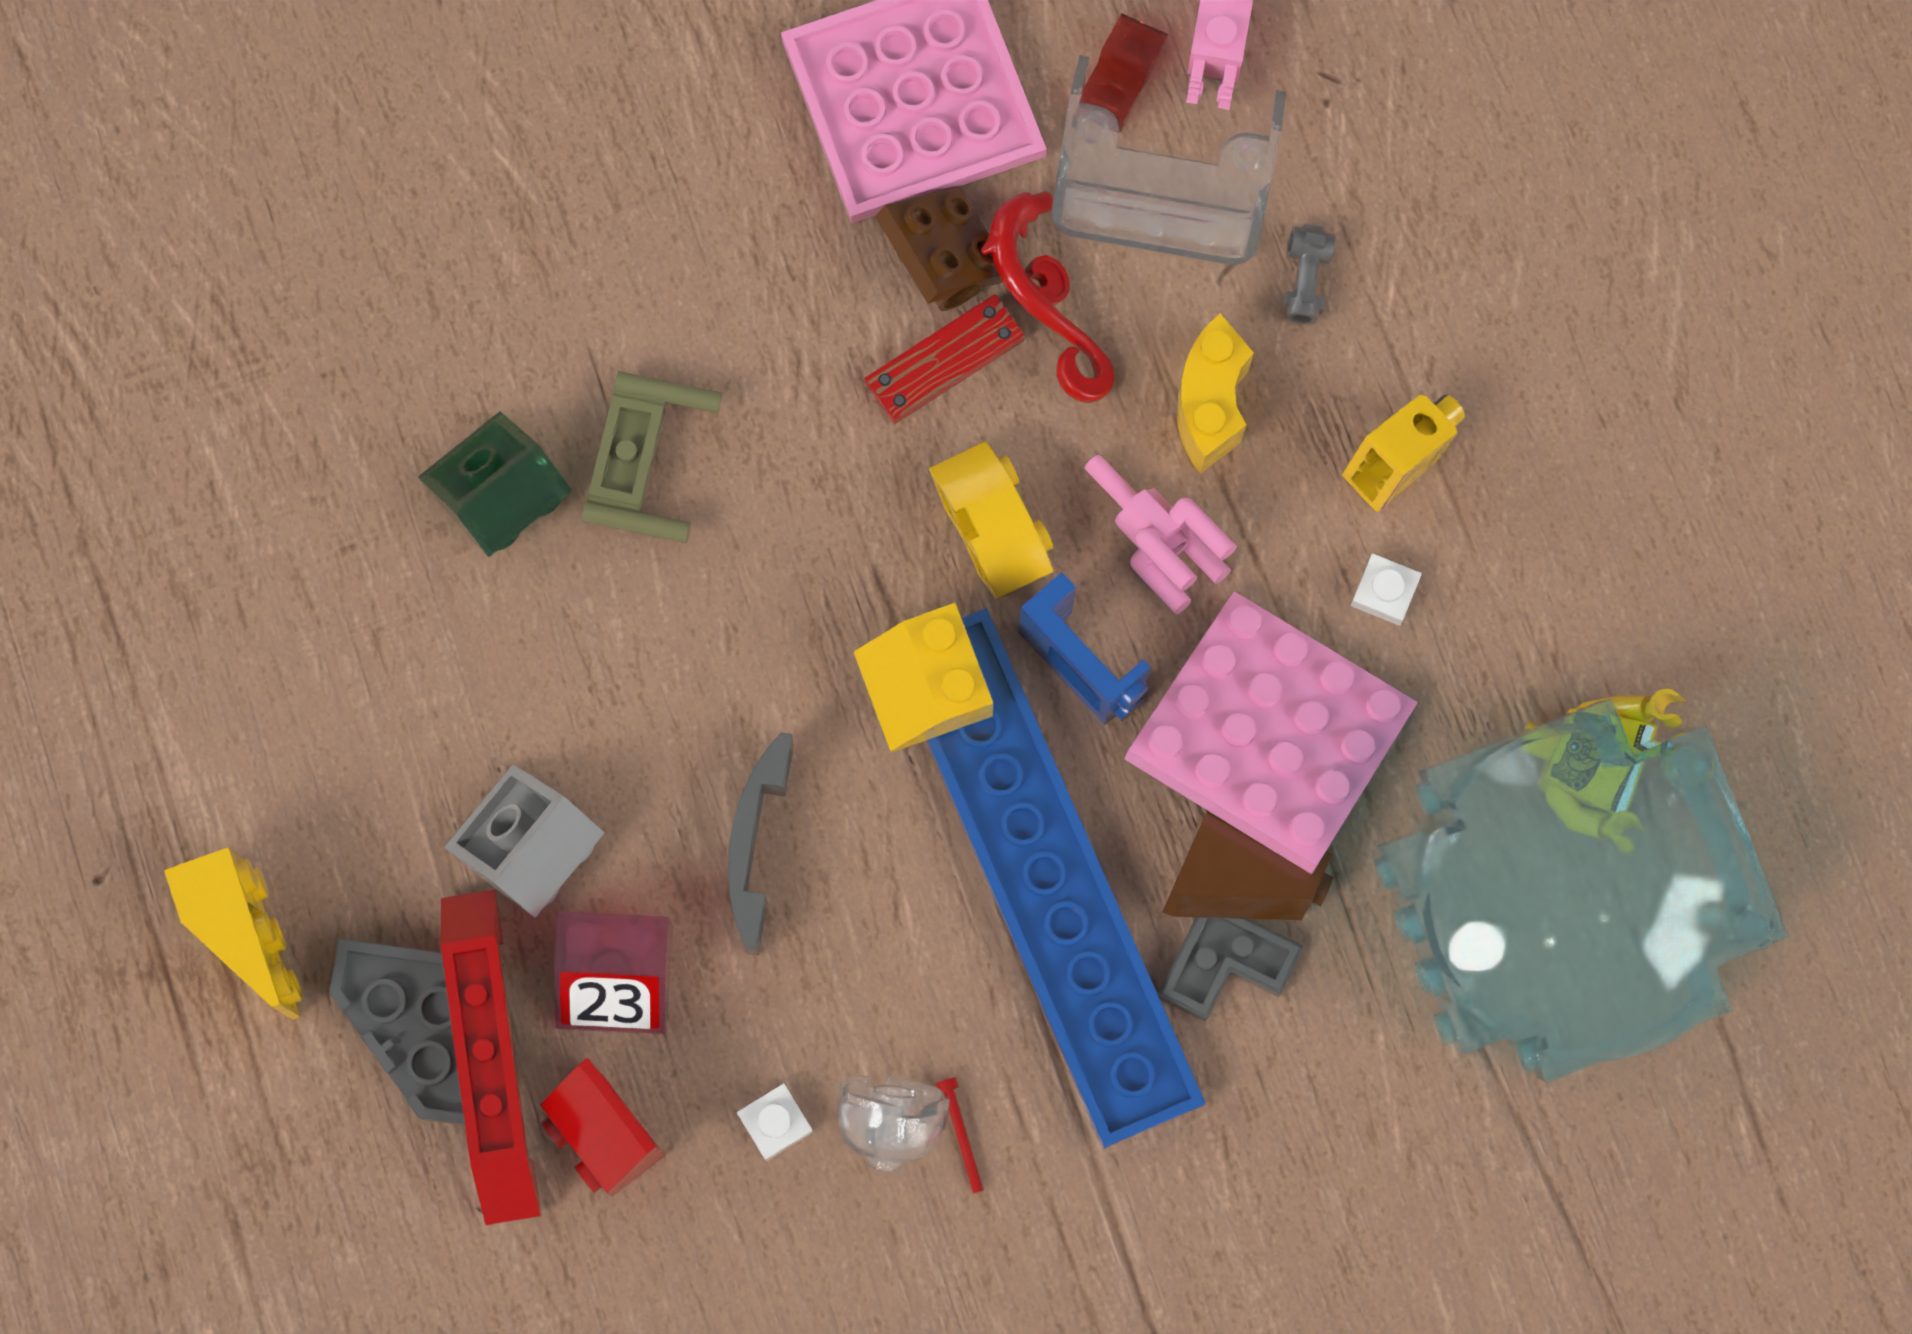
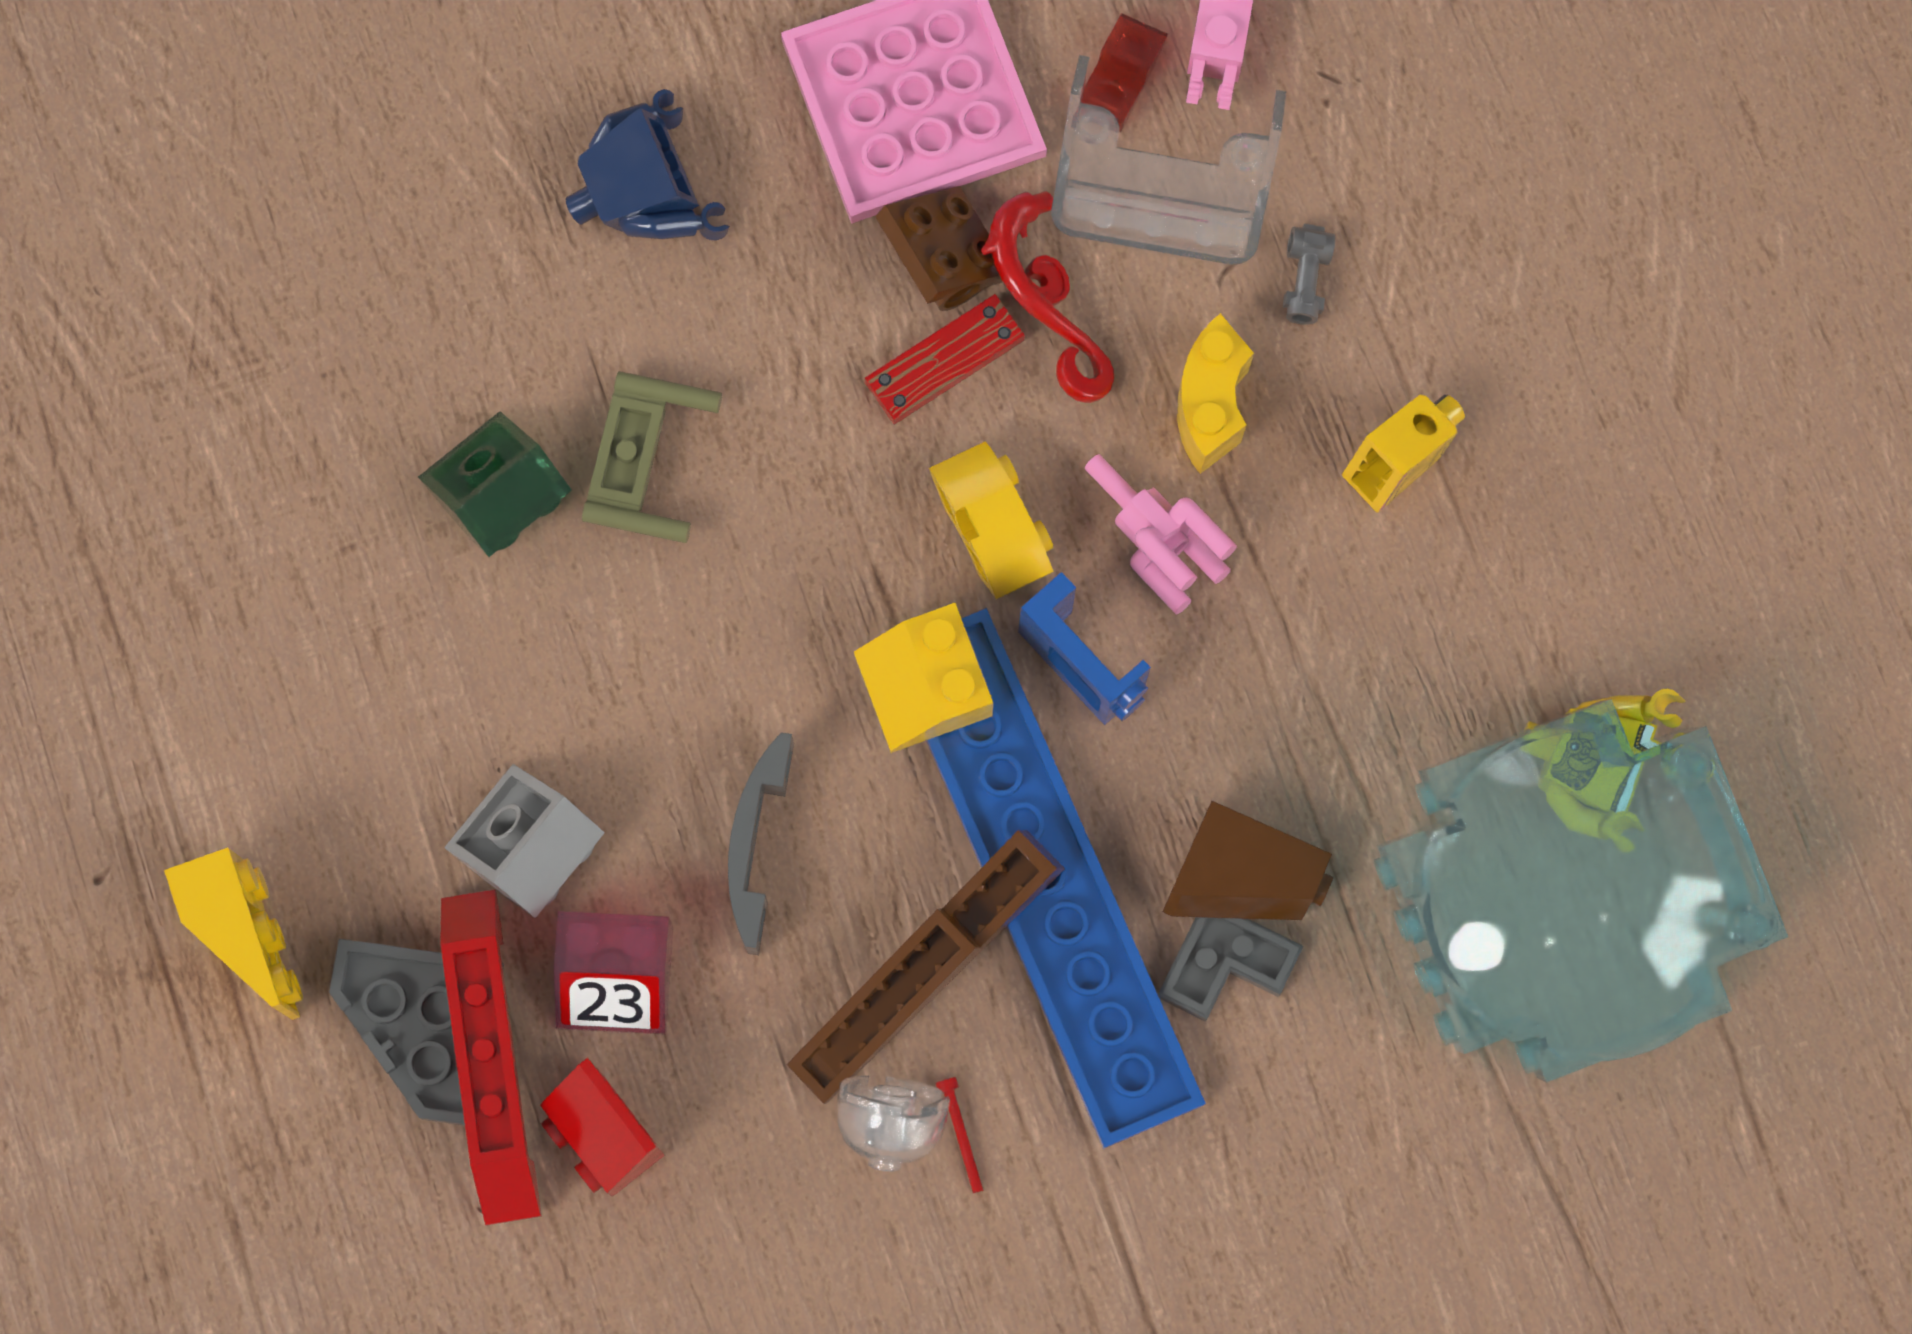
white plate [737,1083,813,1161] -> none
bright pink plate [1124,591,1418,874] -> none
white plate [1350,553,1422,626] -> none
none -> dark blue torso [565,89,730,241]
none -> reddish brown slope [786,830,1065,1104]

